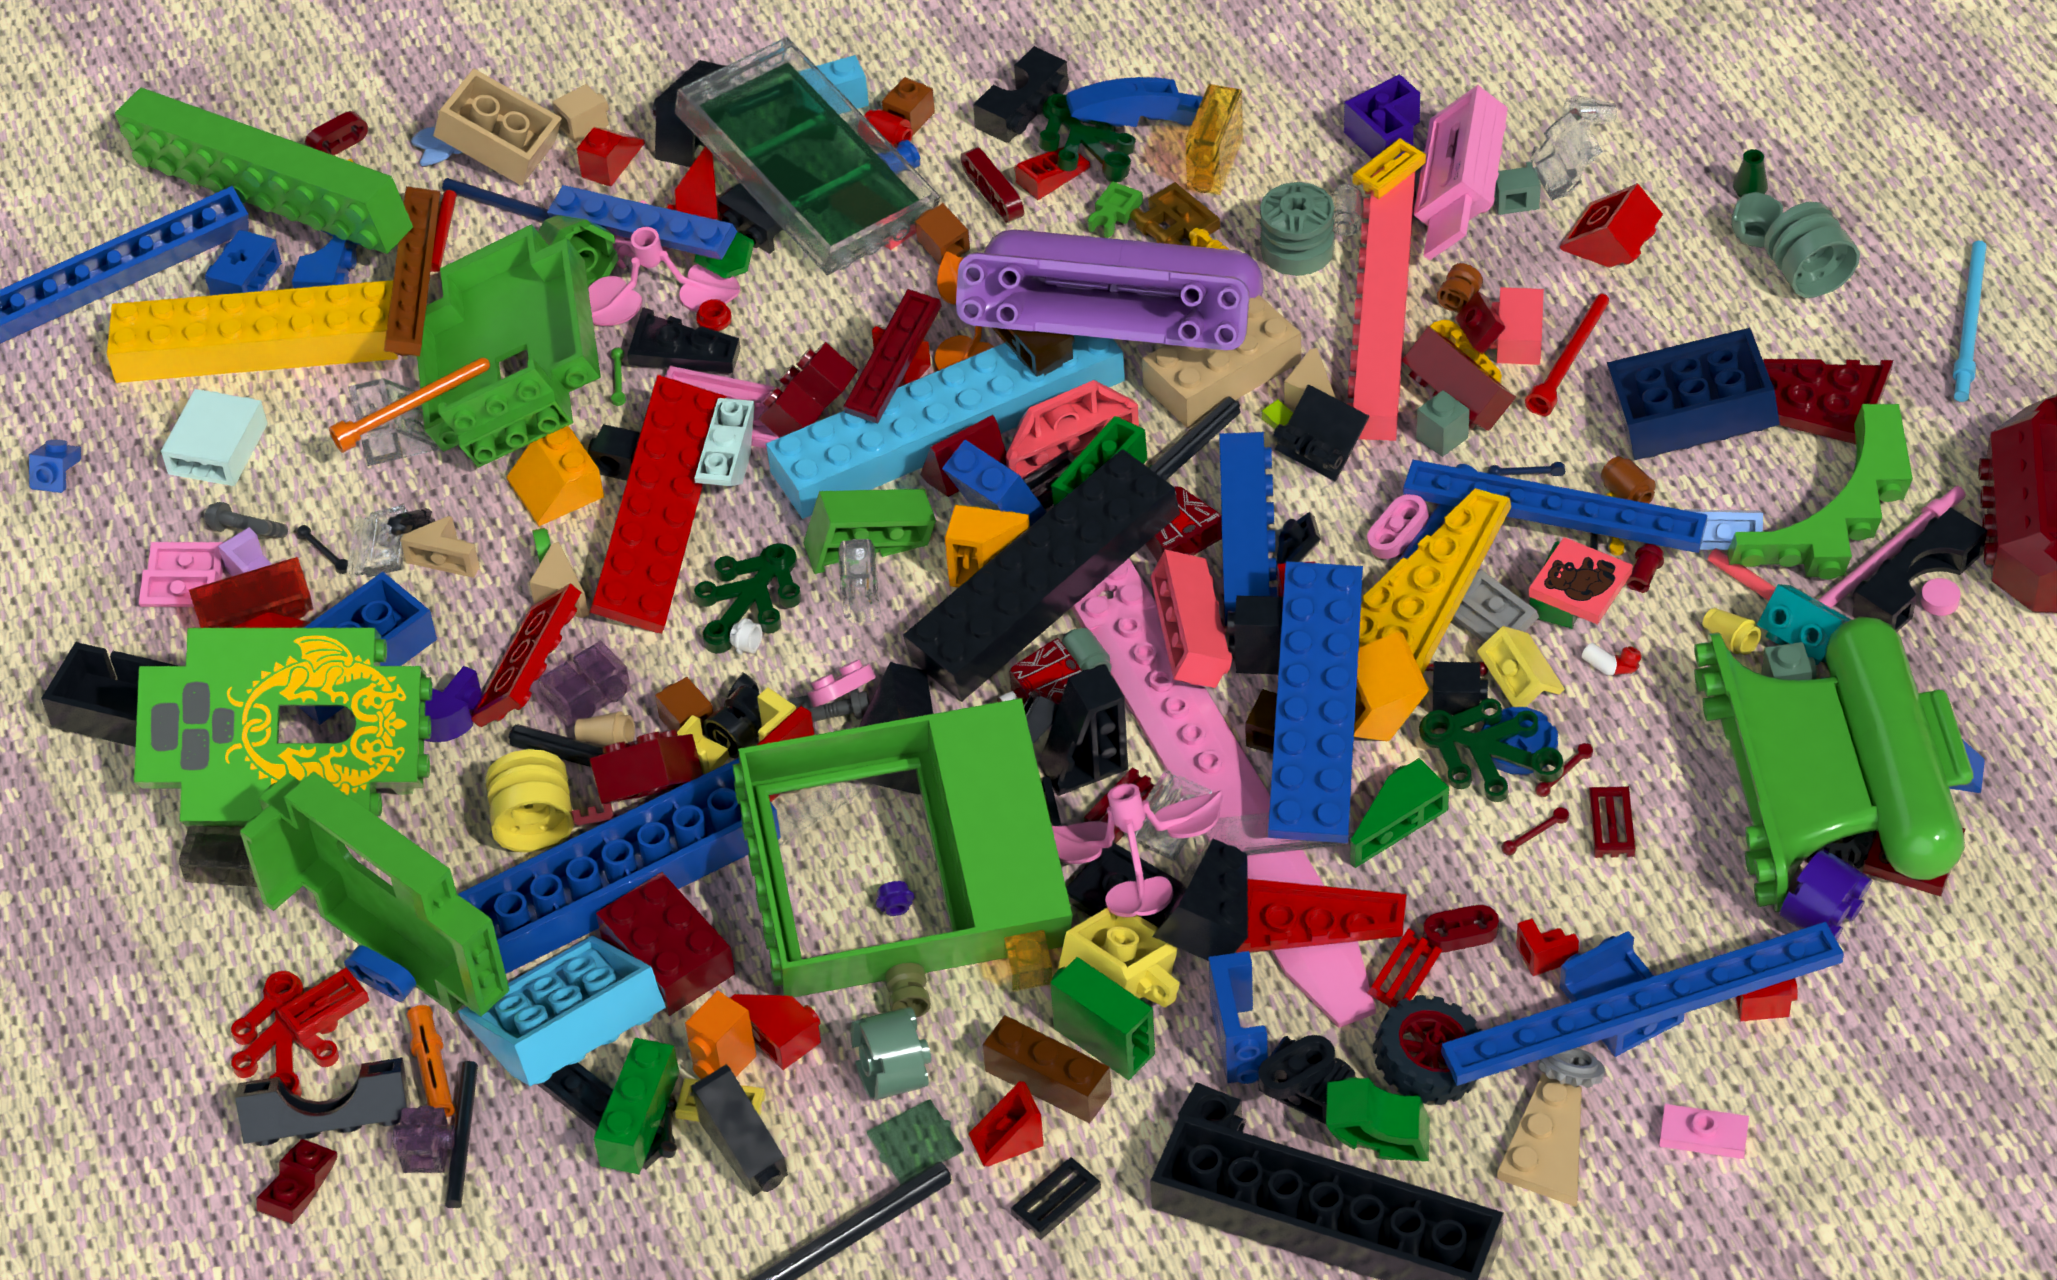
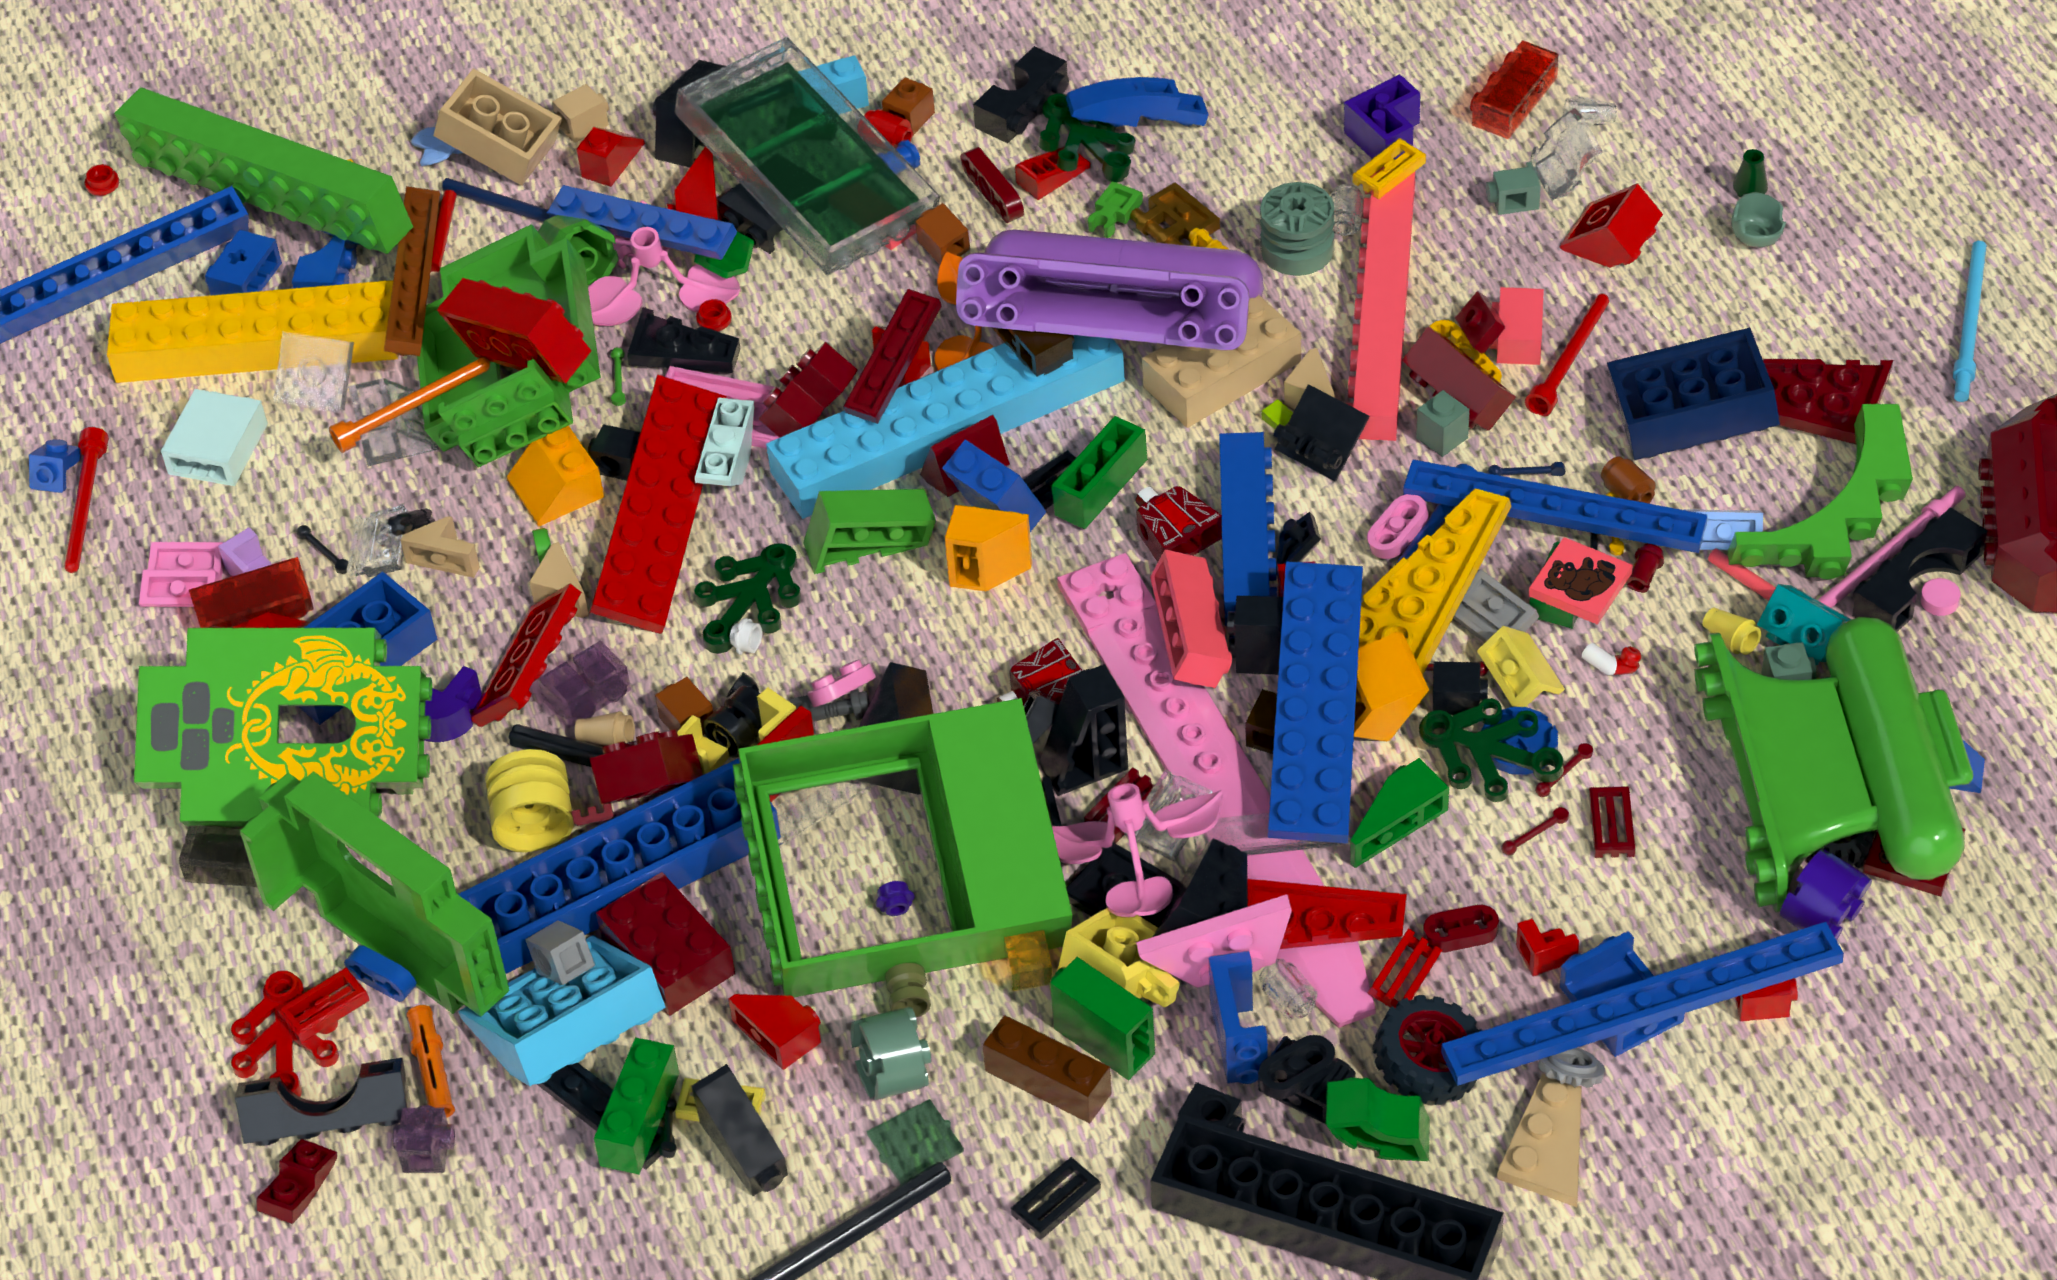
black piece [41,642,178,747] -> none
dark grey hinge [205,502,288,538] -> none
dark red beam [305,111,368,155] -> none
black bar [445,1061,478,1208] -> none
orange brick [685,990,757,1079] -> none
clear brick [838,539,881,623] -> none
black brick [903,449,1180,702] -> none
red slope [968,1081,1044,1167] -> none
coral wedge [1005,380,1139,479] -> none
sand green brick [1062,628,1112,672] -> none
black axle [1148,397,1241,480] -> none
clear yellow brick [1185,84,1243,195] -> none
bright pink piece [1413,85,1508,261] -> none
dark orange wheel [1437,263,1483,313] -> none
bright pink plate [1659,1104,1749,1159] -> none
sand green wheel [1764,202,1860,298] -> none
none -> red piece [64,427,109,573]
none -> red plate [85,164,120,196]
none -> clear tile [273,332,354,413]
none -> red brick [437,278,592,384]
none -> light grey brick [525,920,595,985]
none -> bright pink wing [1136,894,1292,988]
none -> clear brick [1259,959,1317,1019]
none -> clear red brick [1470,40,1559,139]

